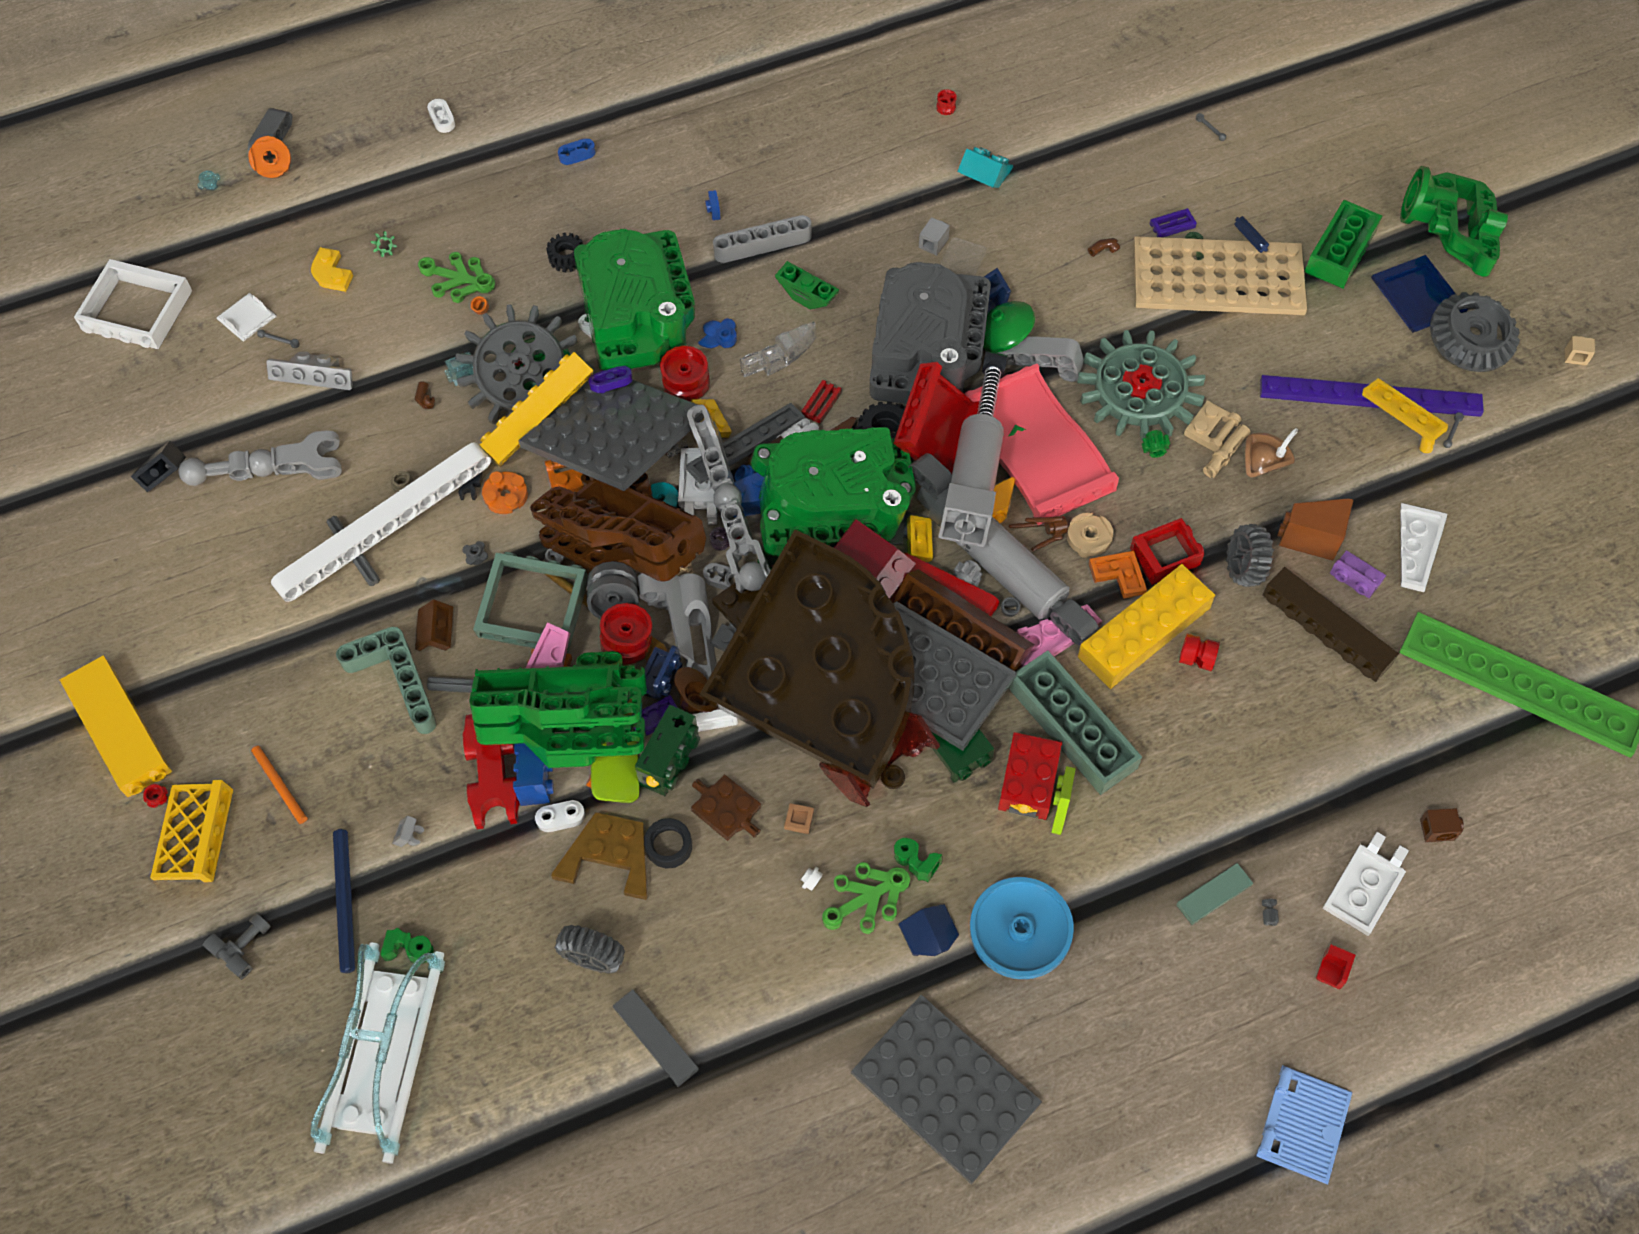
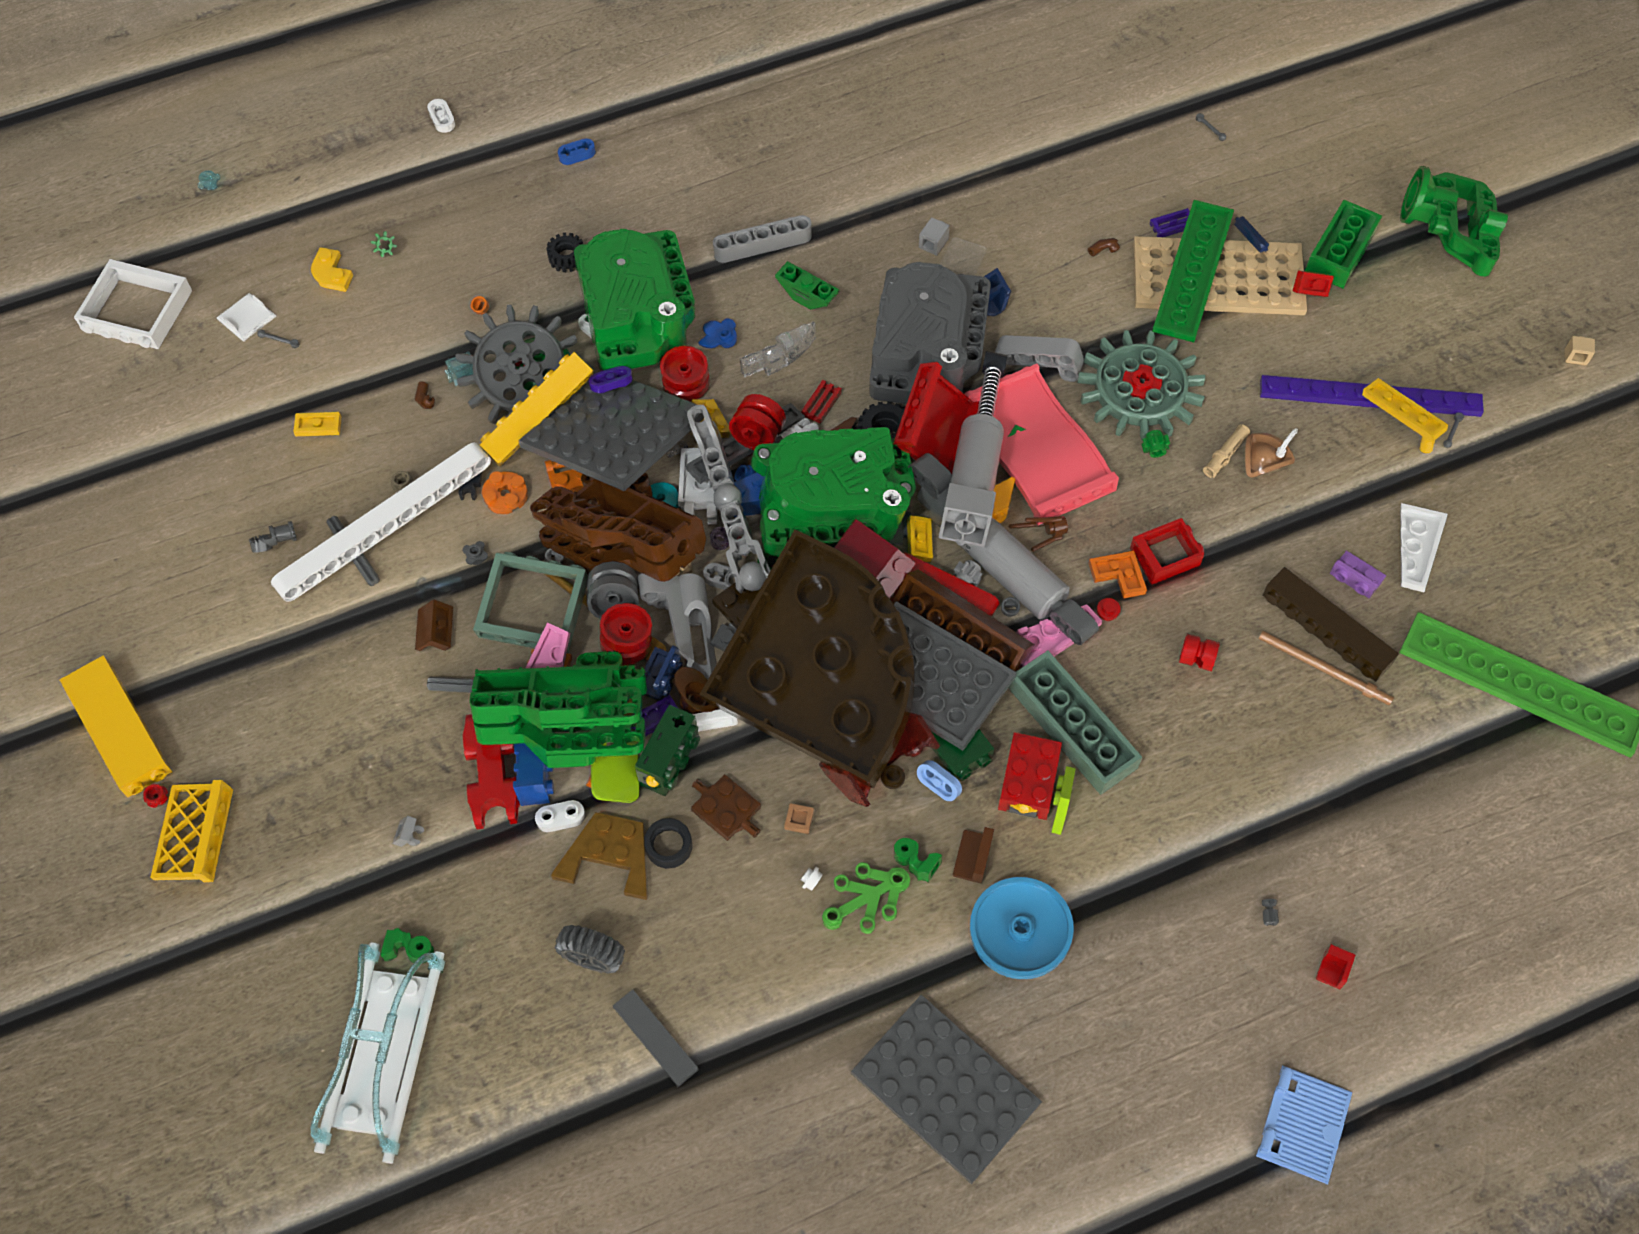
black slope [131,441,186,493] -> none
light grey piece [178,431,342,486] -> none
dark grey bar [203,913,271,980] -> none
dark grey beam [248,108,293,159] -> none
orange plate [248,136,291,178] -> none
orange bar [251,746,308,824] -> none
light grey bracket [267,352,353,390] -> none
dark blue axle [333,829,355,974] -> none
sand green beam [336,627,437,734] -> none
bright green plant [418,252,495,303] -> none
blue plate [705,190,721,221] -> none
dark blue slope [898,904,959,956] -> none
red wheel [936,89,957,115] -> none
teal slope [957,146,1013,188] -> none
green dish [983,301,1035,353] -> none
tan plate [1067,513,1113,558] -> none
yellow brick [1078,564,1215,689] -> none
sand green tile [1176,863,1253,925] -> none
tan plate [1184,400,1242,452] -> none
dark grey gear [1226,524,1274,587] -> none
dark orange slope [1277,499,1353,561] -> none
white tile [1322,832,1409,936] -> none
clear blue piece [1371,255,1468,333] -> none
reddish brown brick [1420,808,1464,843] -> none
dark grey gear [1430,292,1520,372] -> none
none -> dark grey connector [249,521,297,553]
none -> yellow plate [293,412,342,436]
none -> red wheel [729,394,786,450]
none -> light blue plate [917,760,962,801]
none -> reddish brown panel [953,827,994,884]
none -> red plate [1097,598,1121,621]
none -> green plate [1152,200,1234,343]
none -> medium nougat bar [1259,631,1394,706]
none -> red plate [1292,270,1334,297]

